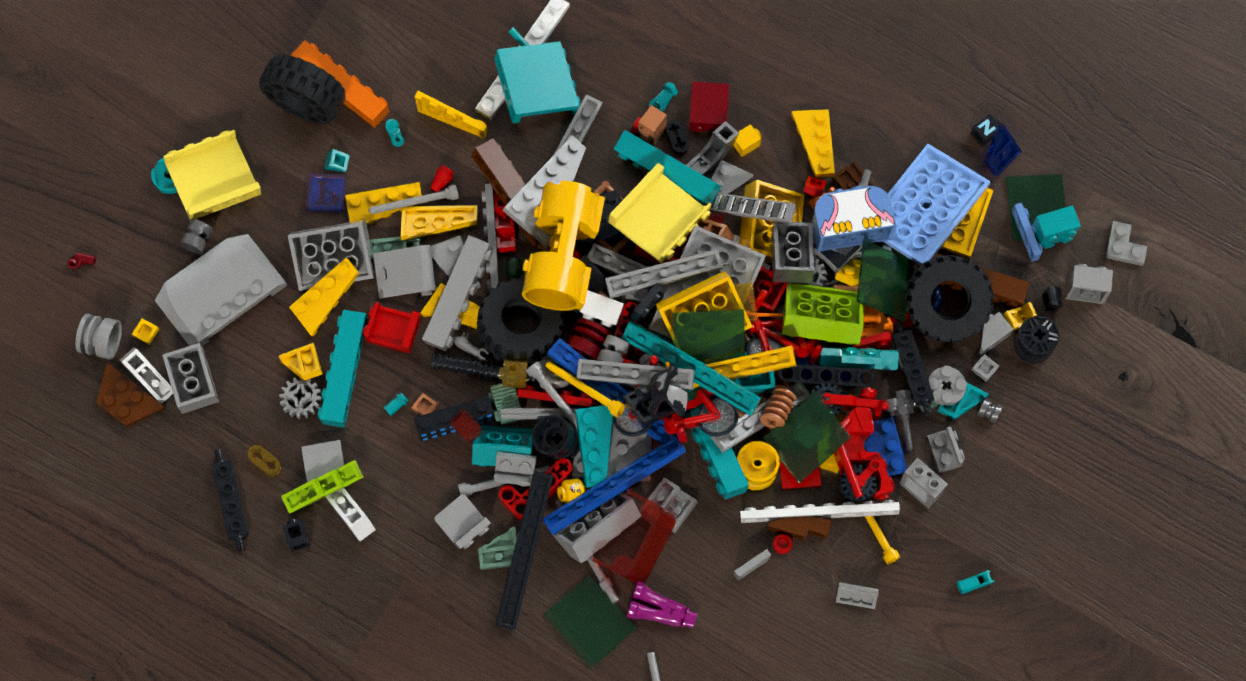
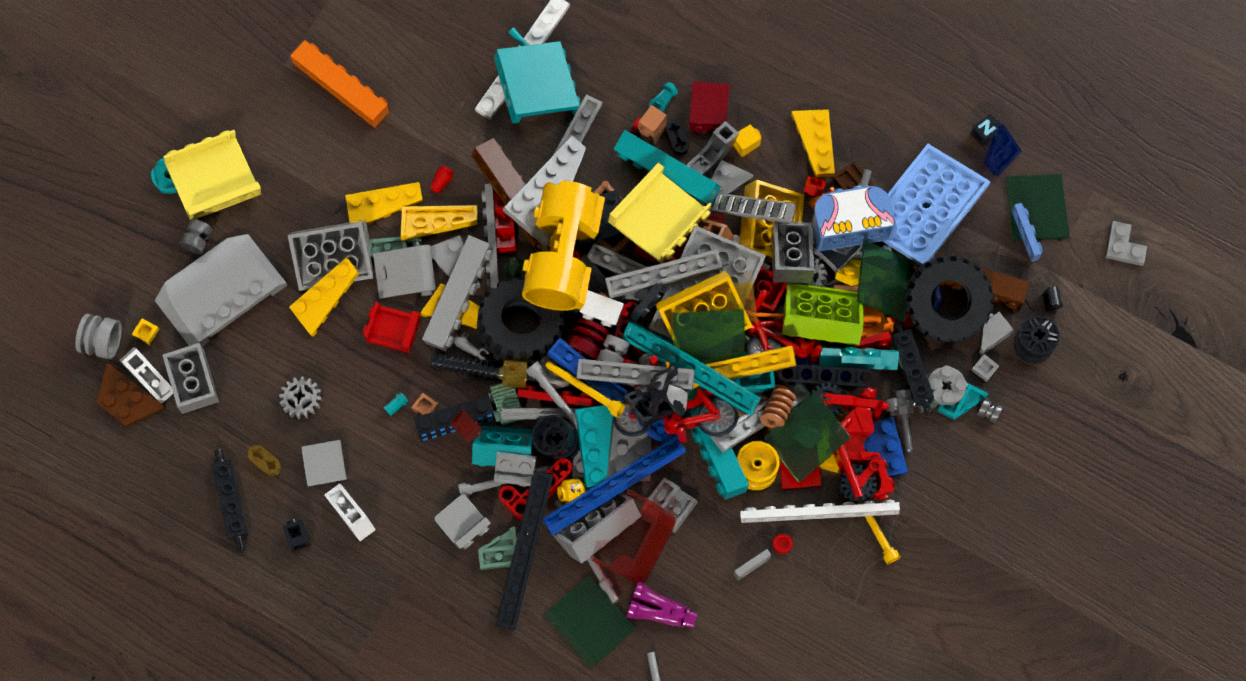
dark red arm [67,253,96,269] -> none
black tyre [259,54,346,124] -> none
yellow wing [278,343,322,381] -> none
lime slope [281,460,364,514] -> none
clear purple tile [305,173,347,212] -> none
teal brick [318,310,368,428] -> none
teal slope [324,149,350,173] -> none
light grey piece [369,184,459,214] -> none
teal piece [386,119,404,147] -> none
yellow wing [414,91,488,139] -> none
reddish brown slope [767,516,832,541] -> none
light grey plate [836,582,879,609] -> none
light grey window [899,458,948,509] -> none
light grey bracket [926,426,965,473] -> none
yellow wing [940,188,993,259] -> none
teal bar [957,570,995,594] -> none
yellow bracket [1003,302,1037,330] -> none
teal brick [1032,205,1081,249] -> none
light grey brick [1065,264,1113,304] -> none

